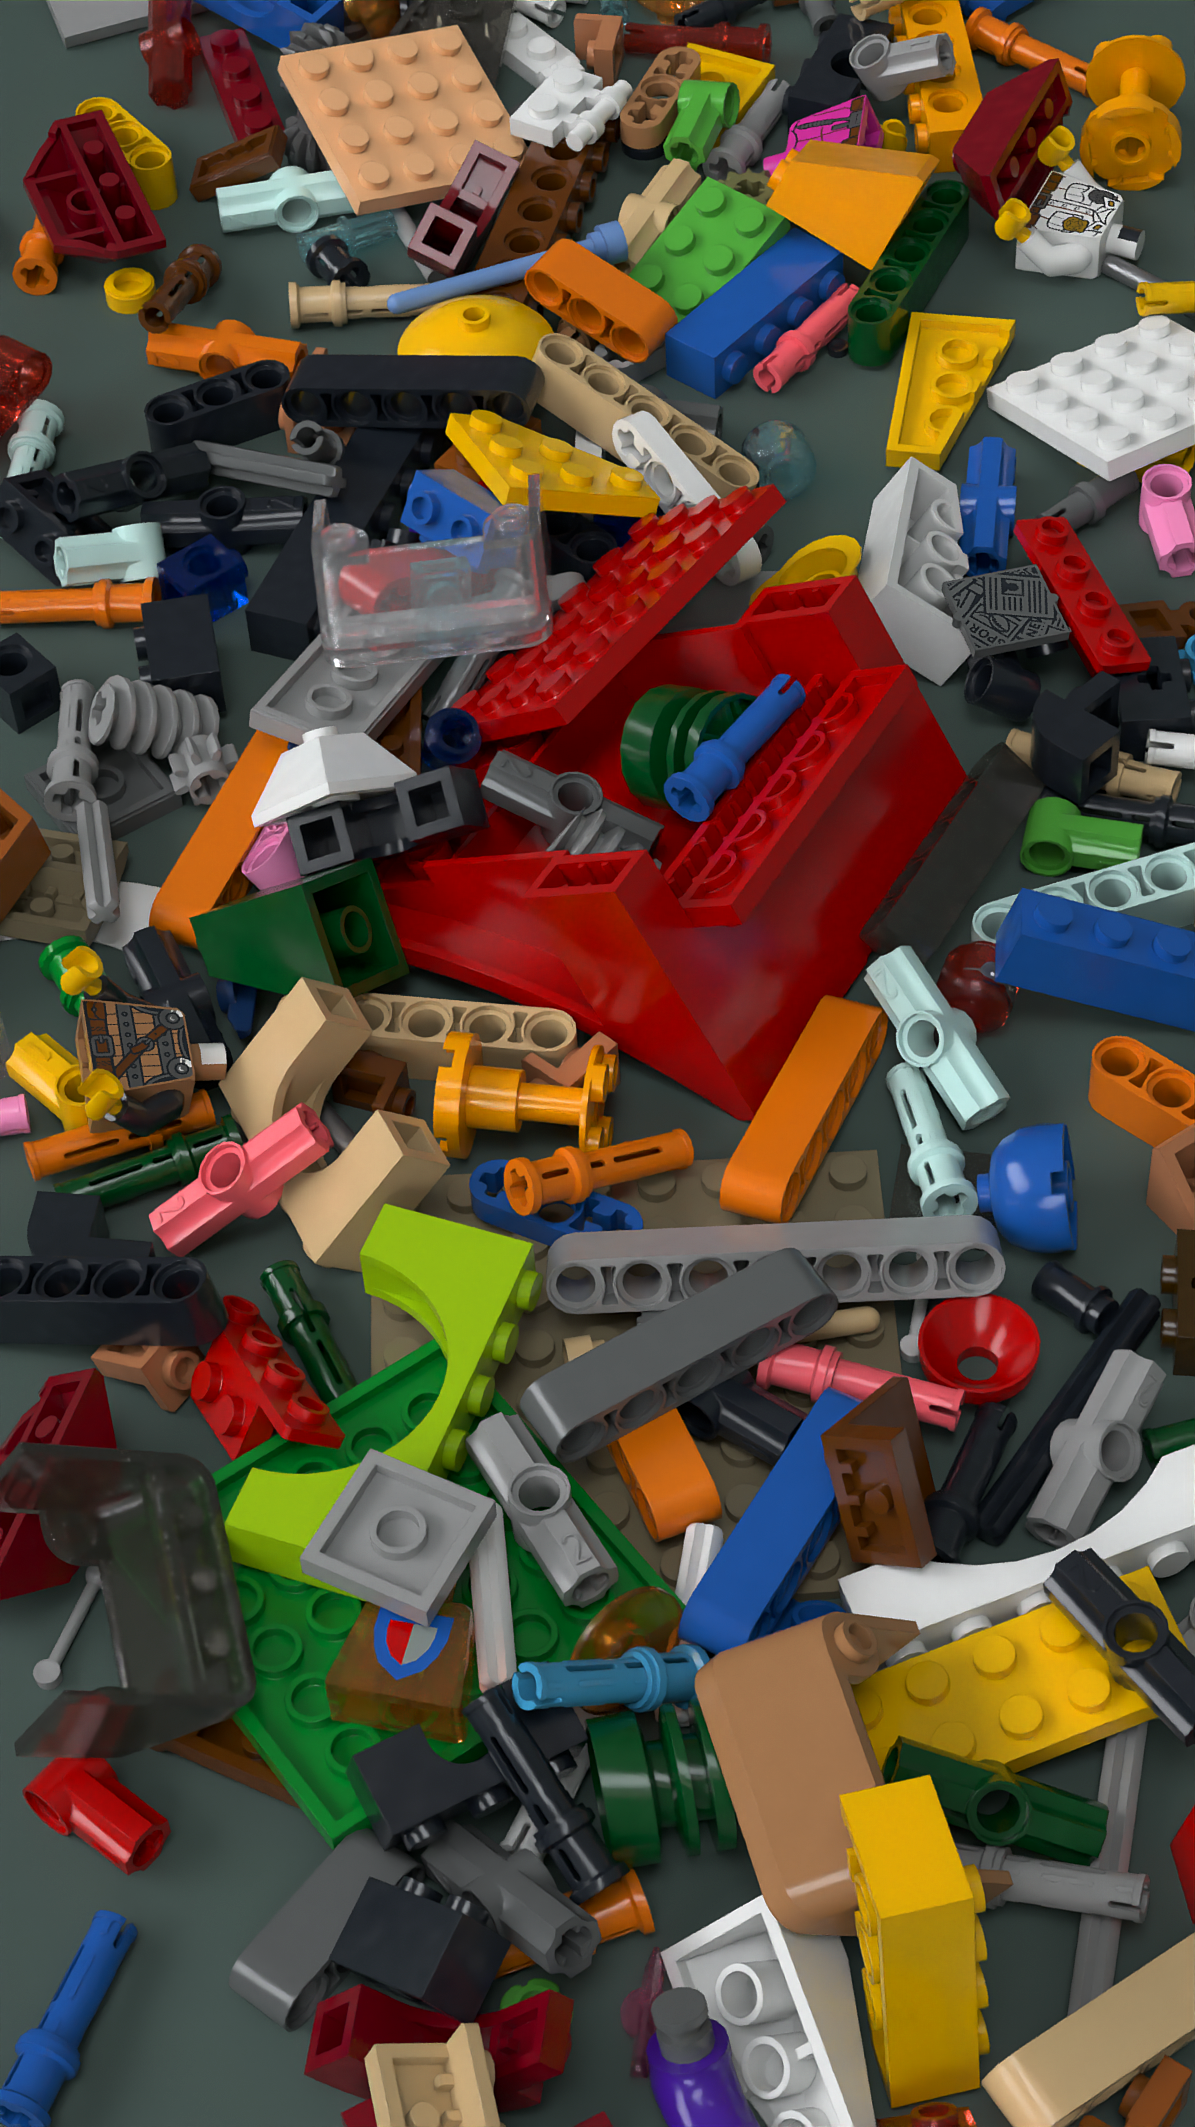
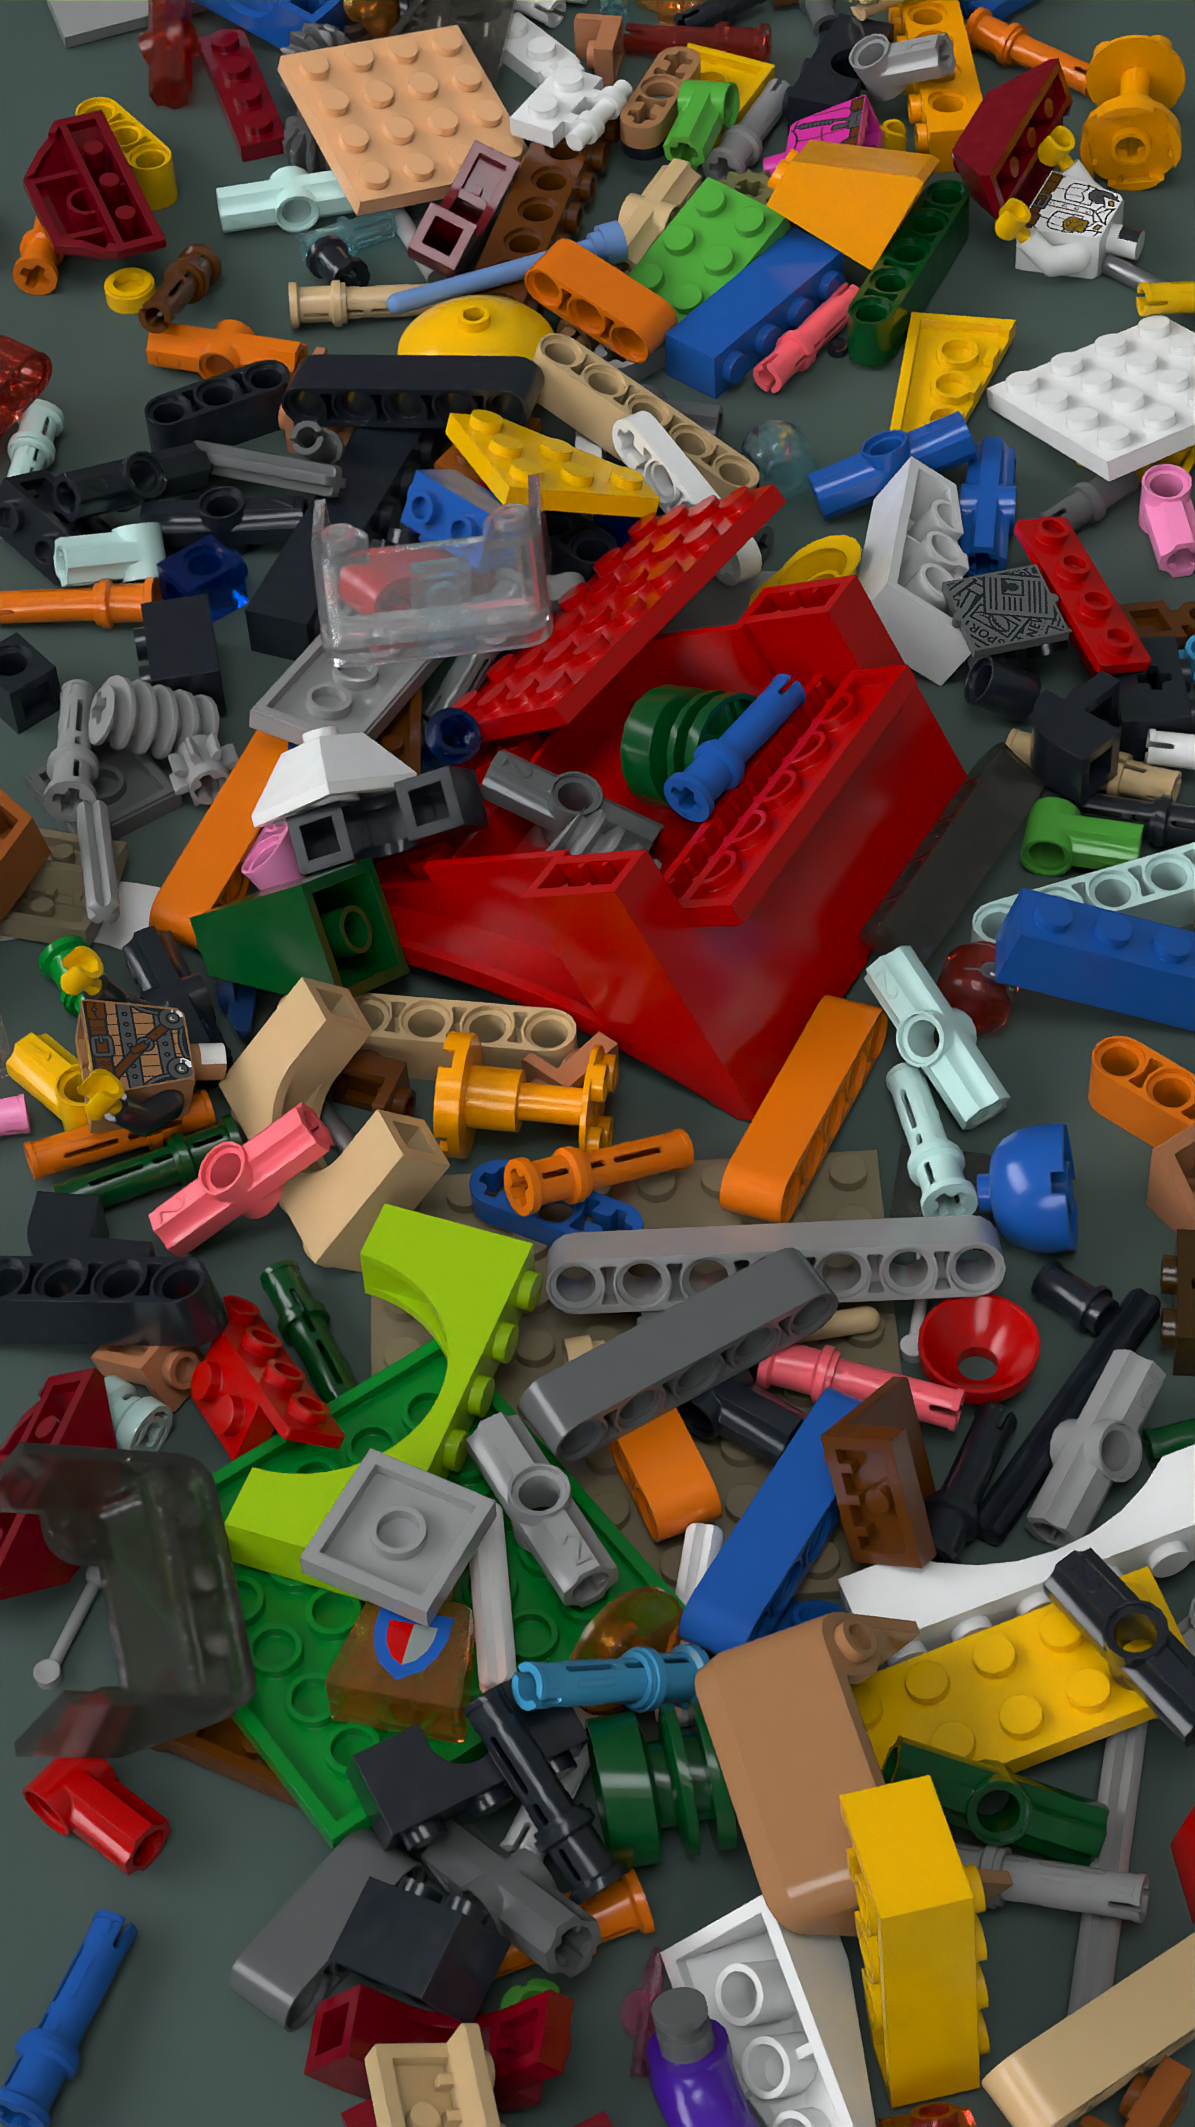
reddish brown plate [189,125,288,203] -> none
none -> light aqua wheel [104,1375,173,1465]
none -> blue piece [807,411,977,521]

